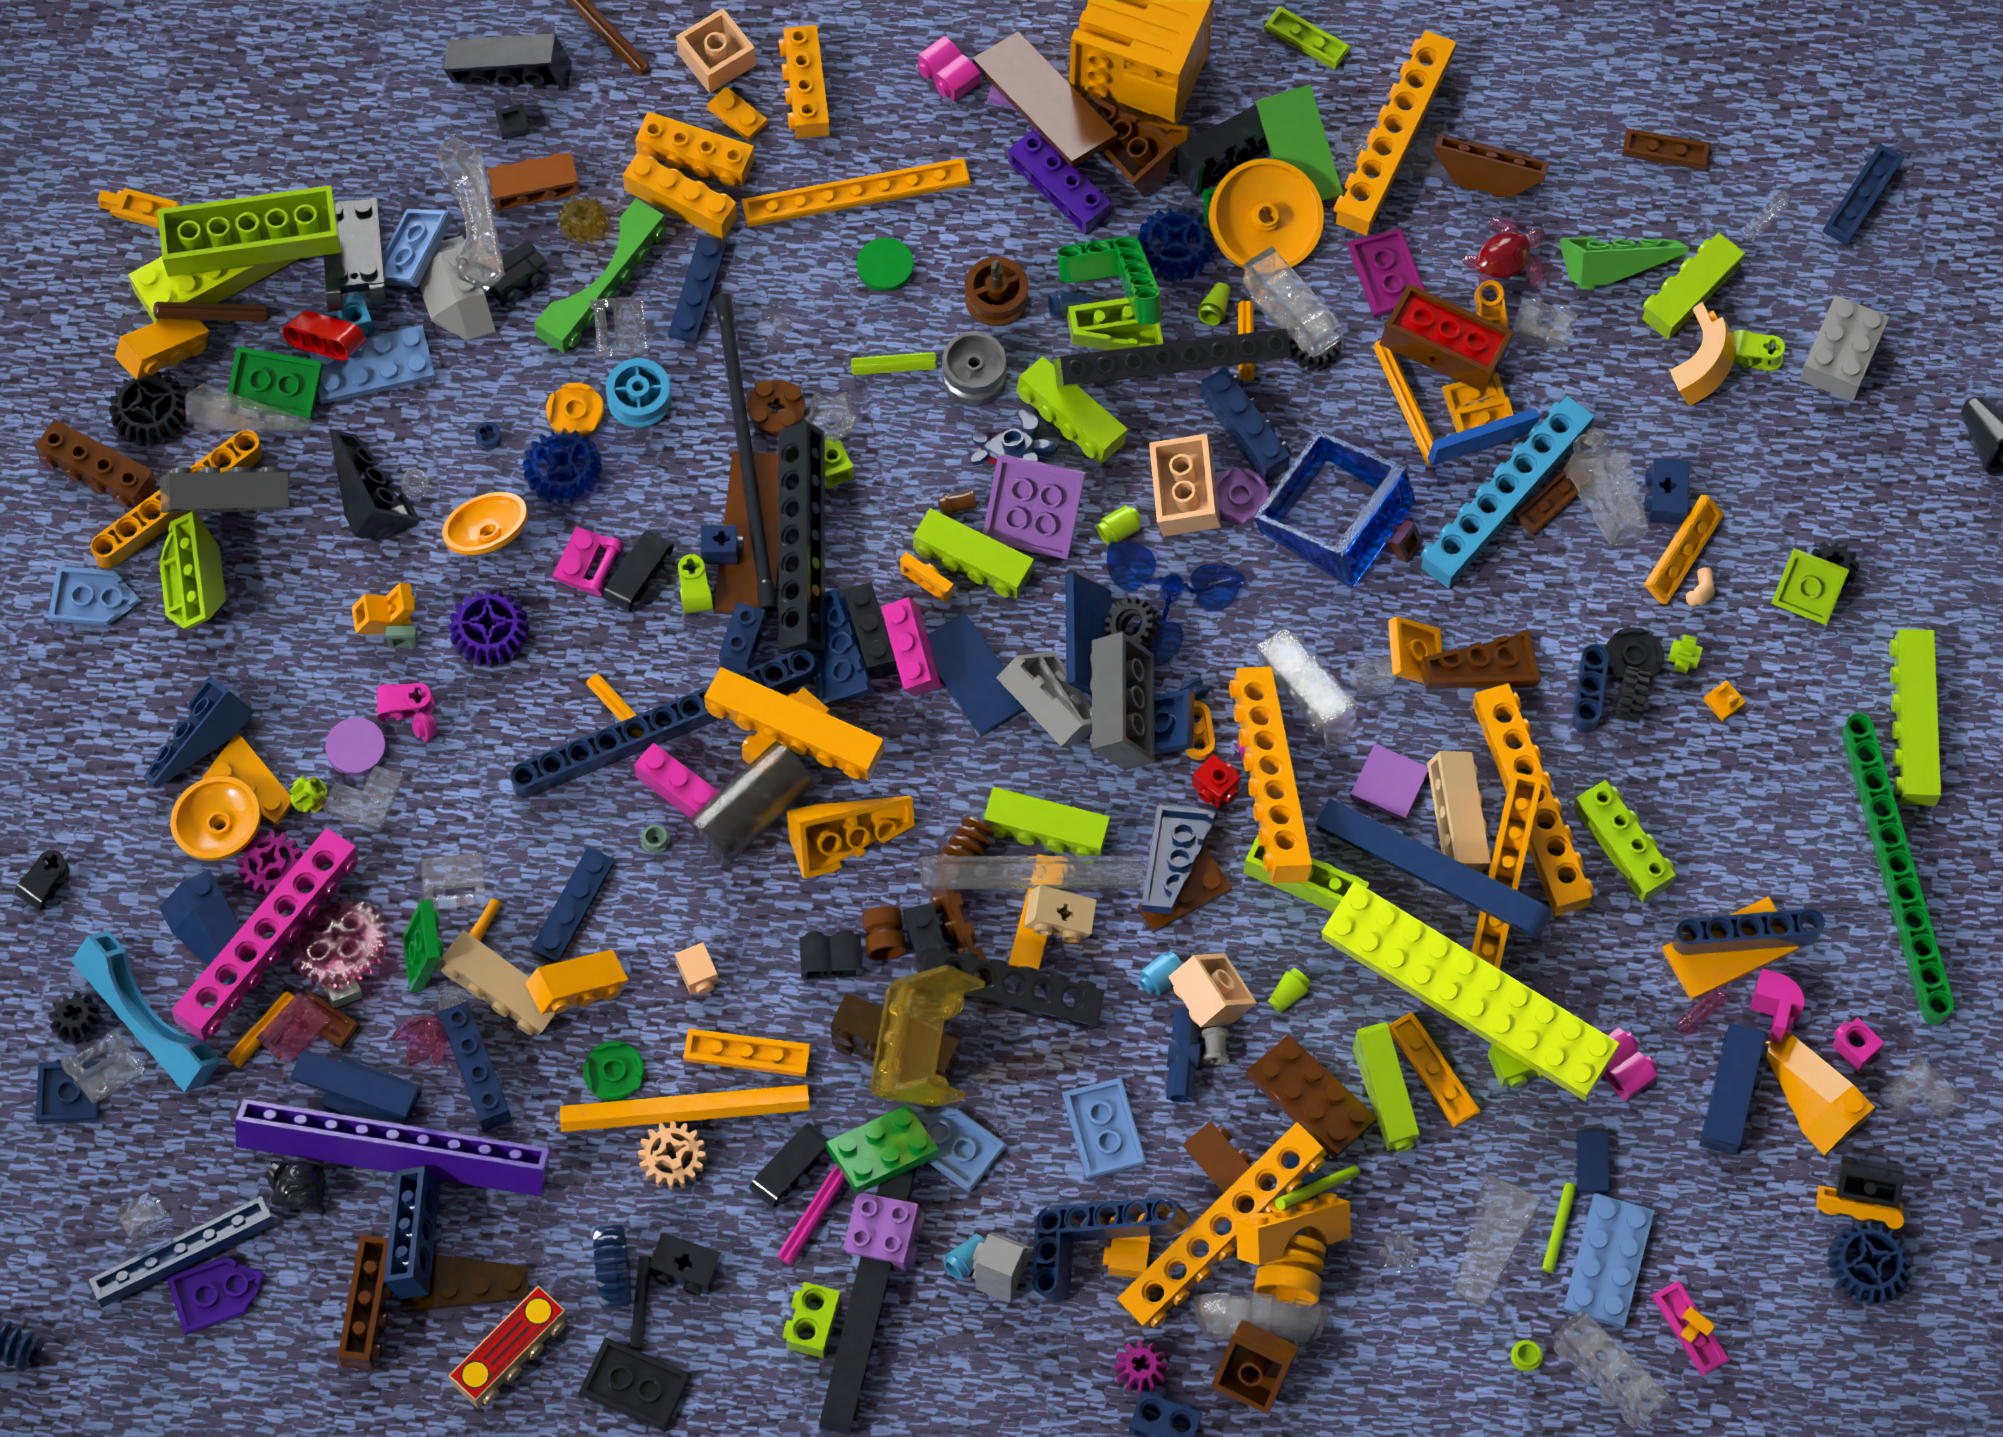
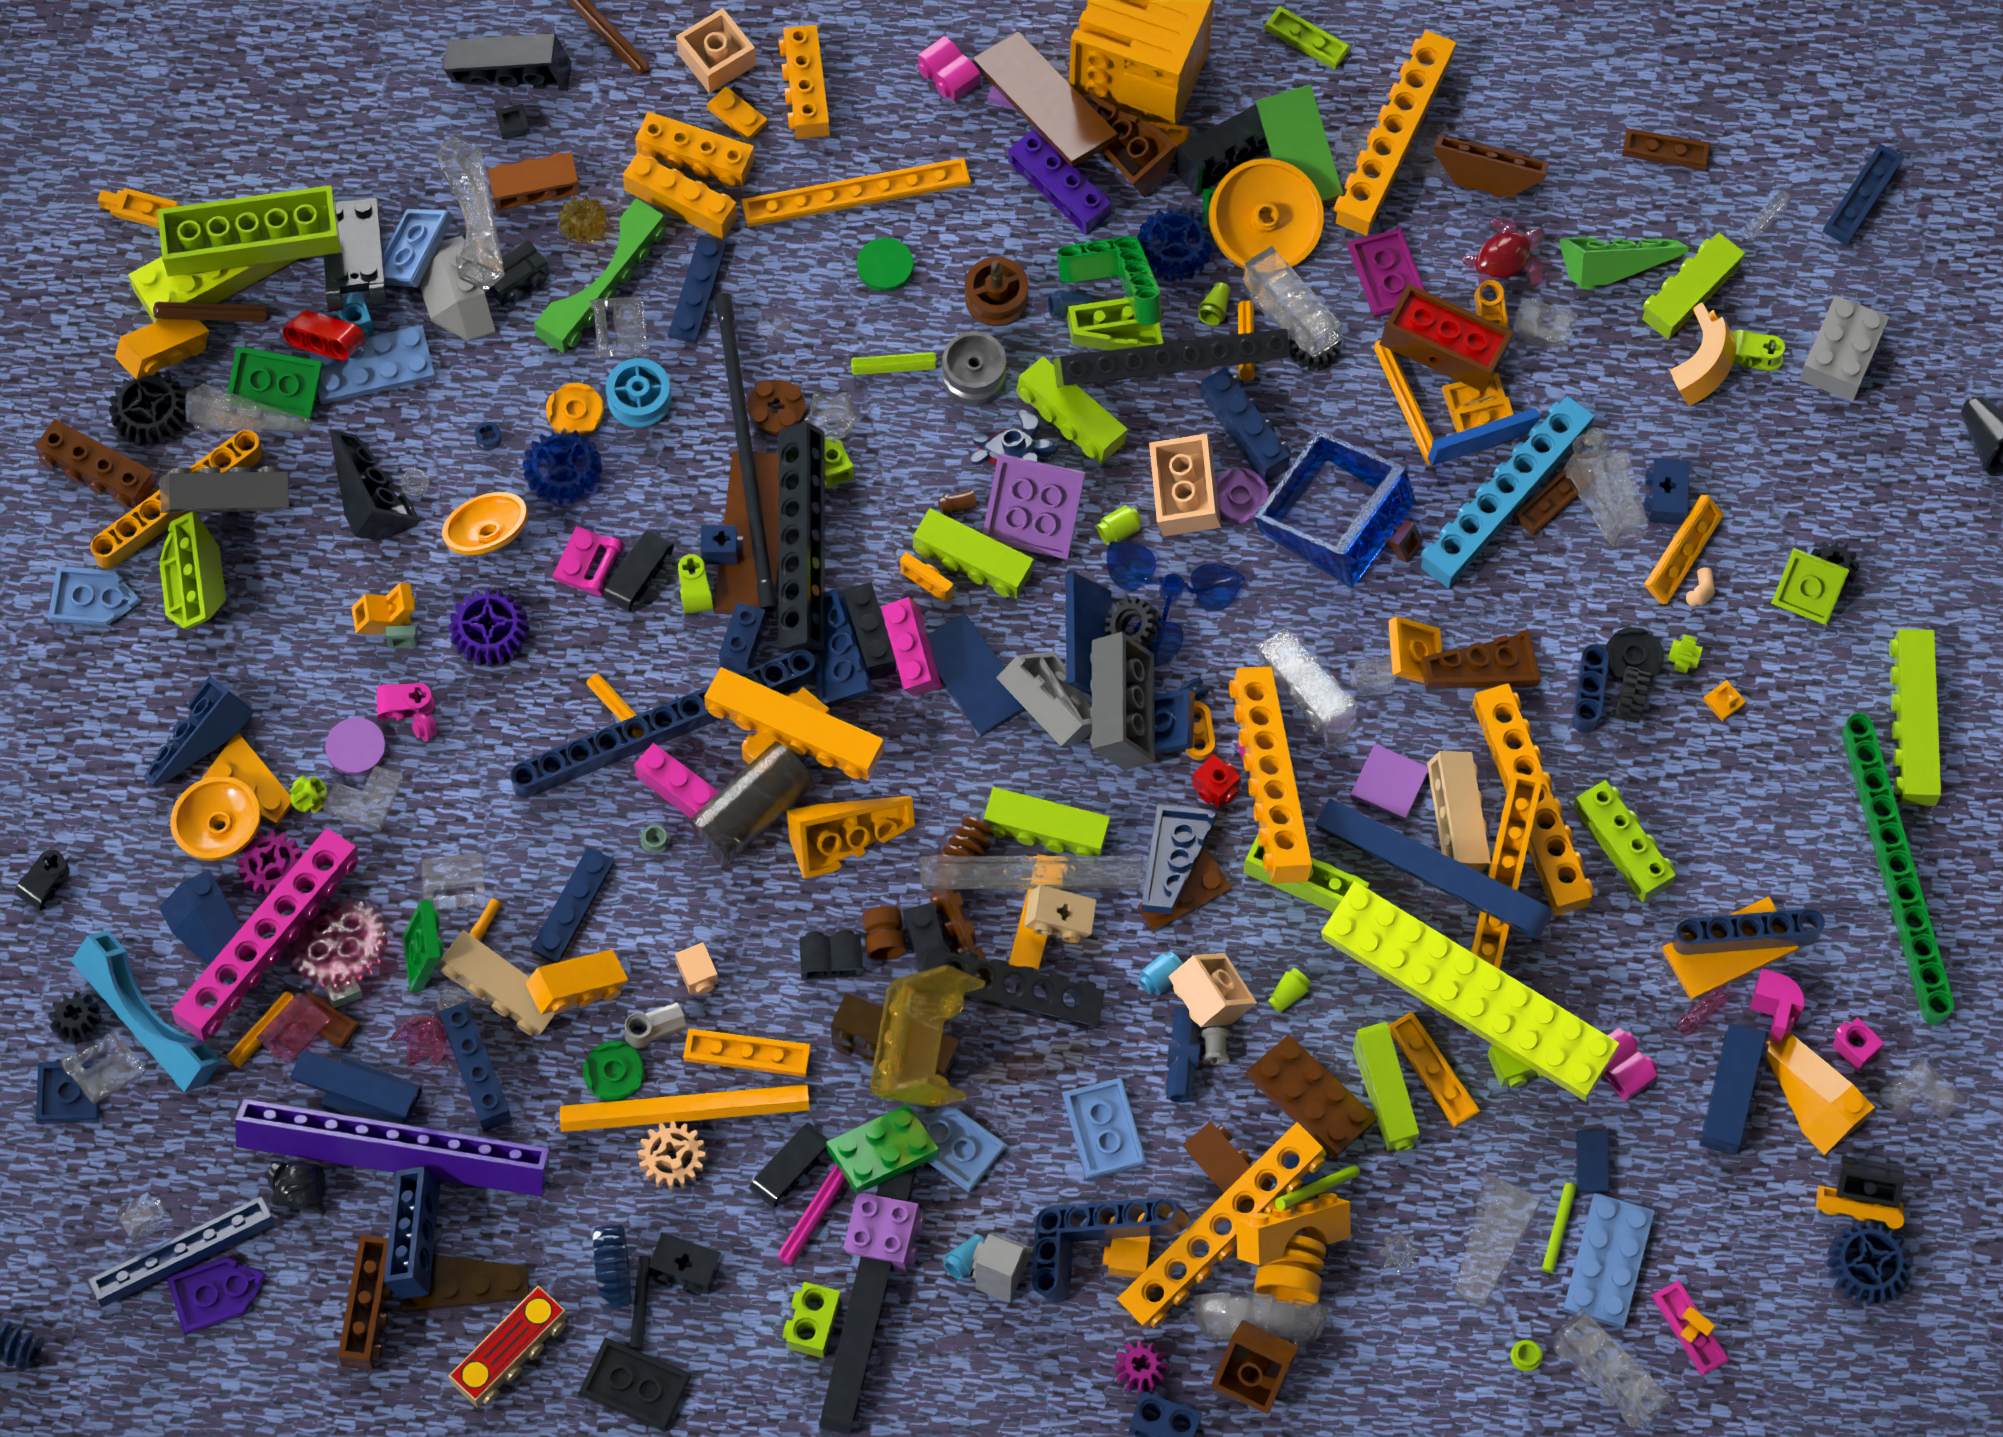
none -> light grey piece [624,1002,687,1049]

